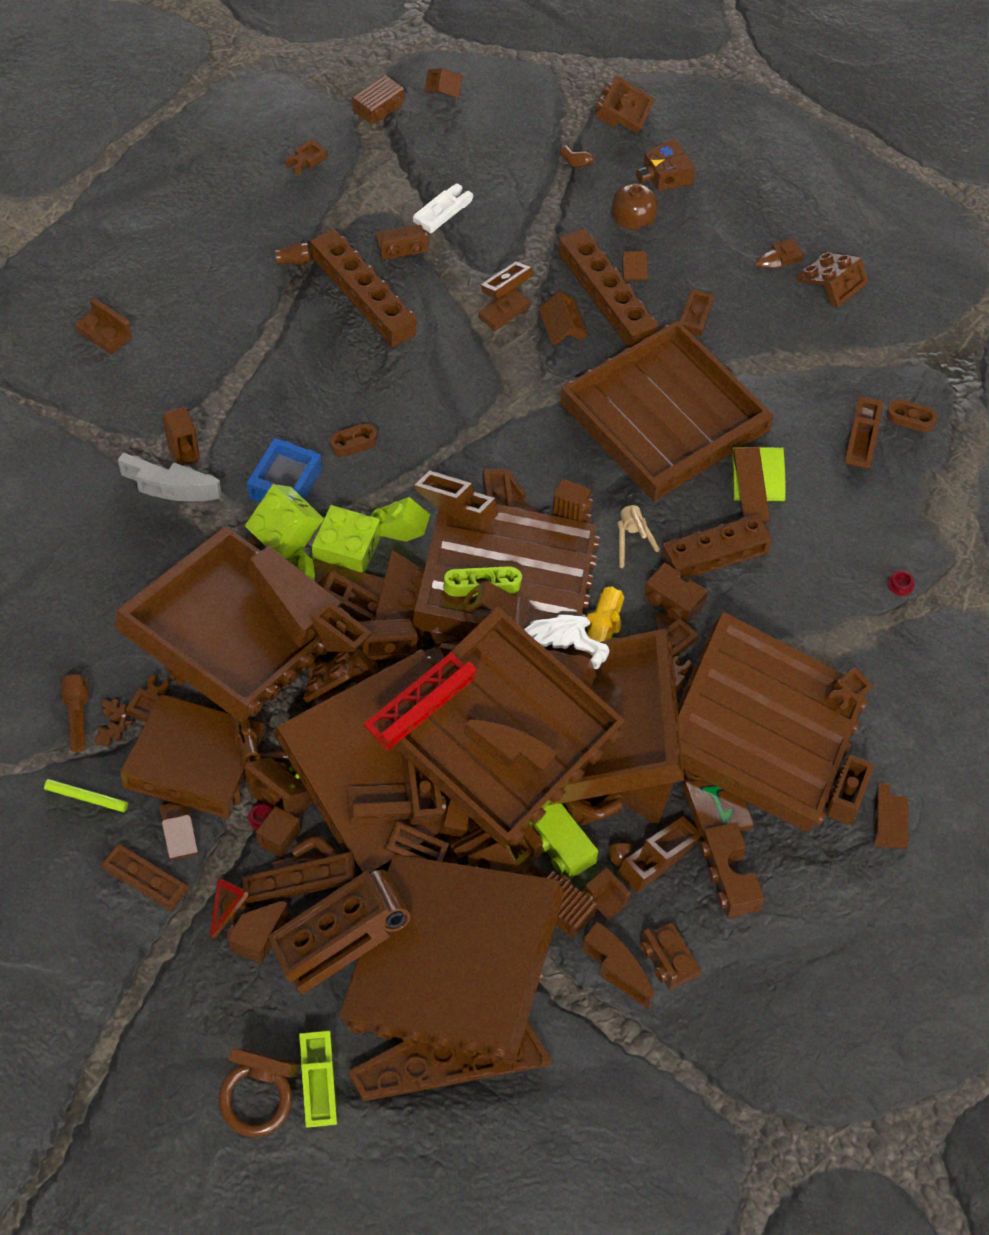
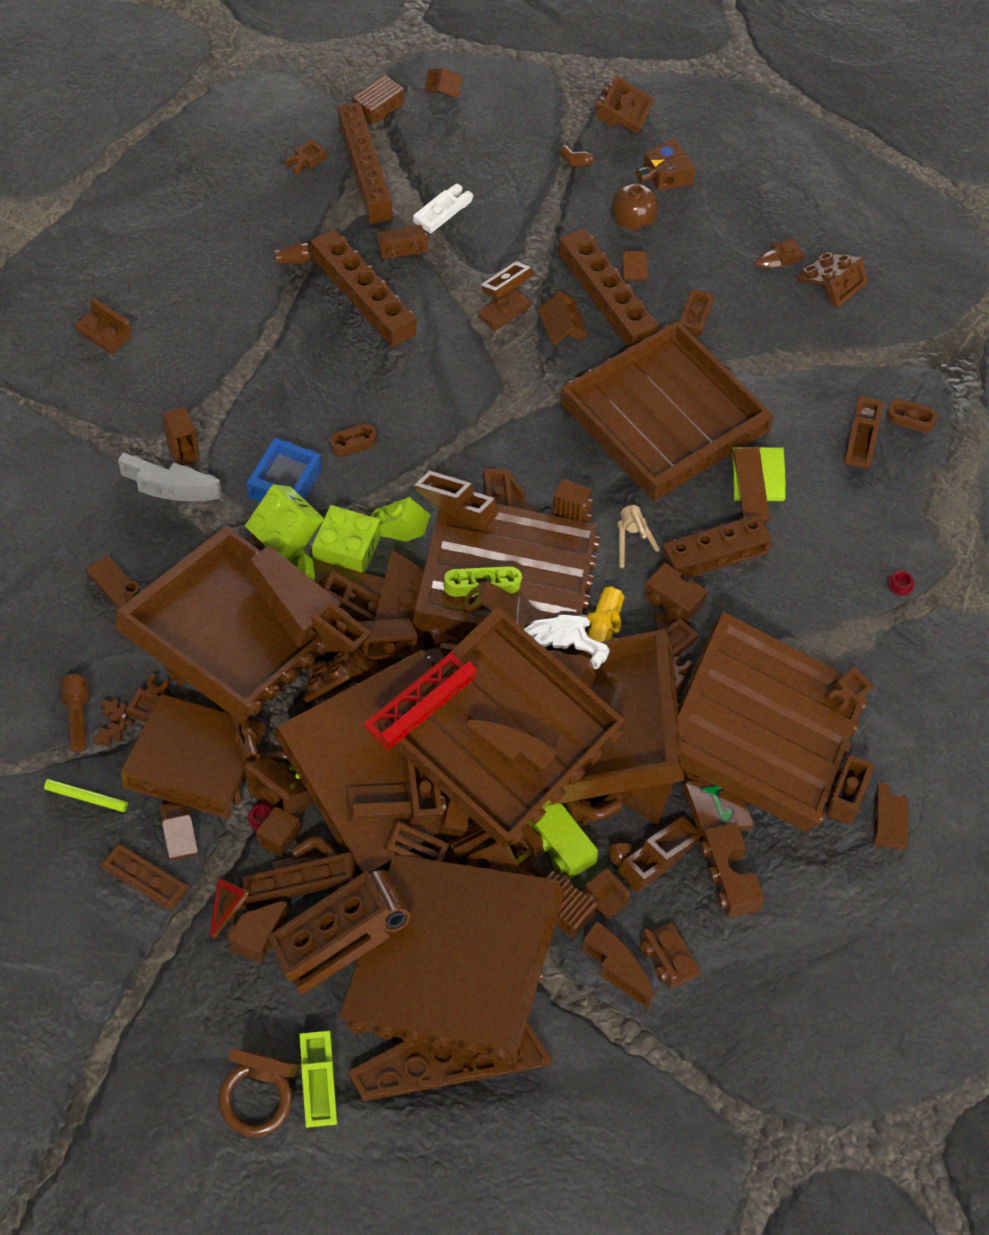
none -> reddish brown piece [86,555,140,610]
none -> reddish brown brick [338,102,392,224]

